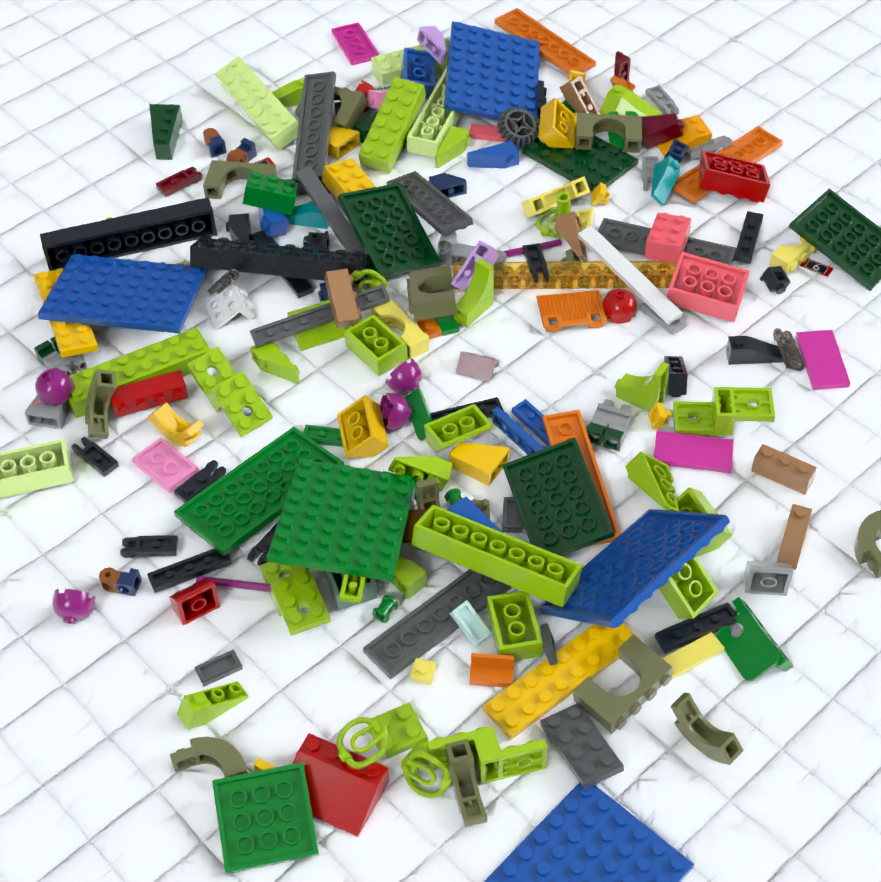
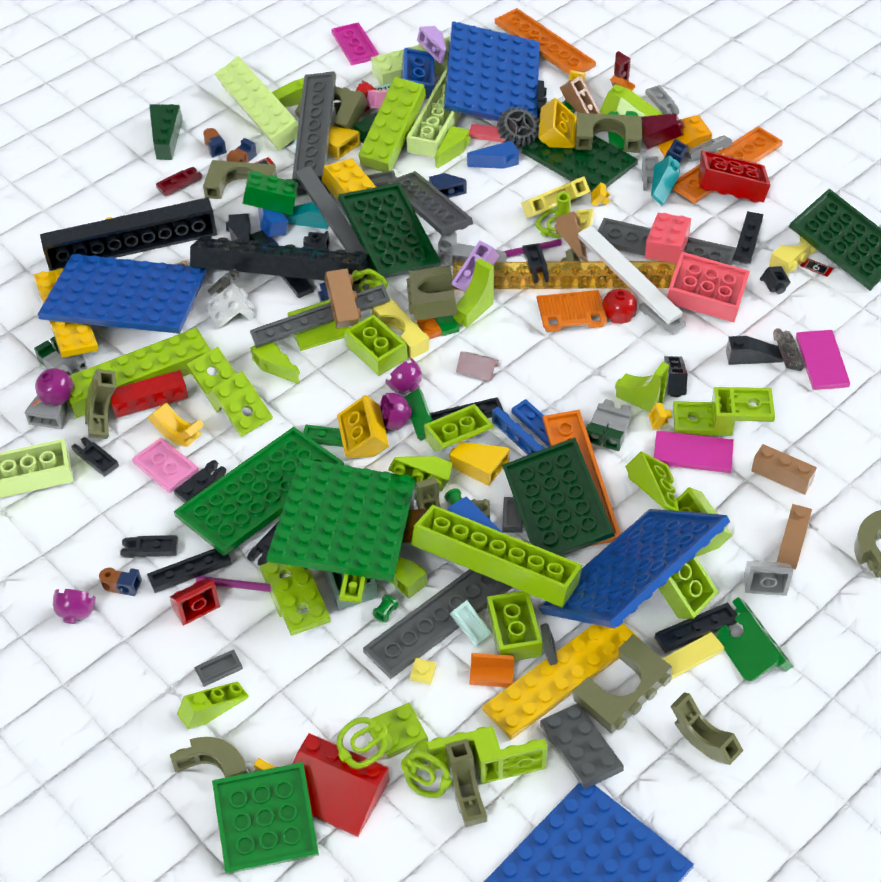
none -> dark grey tile [367,170,397,187]

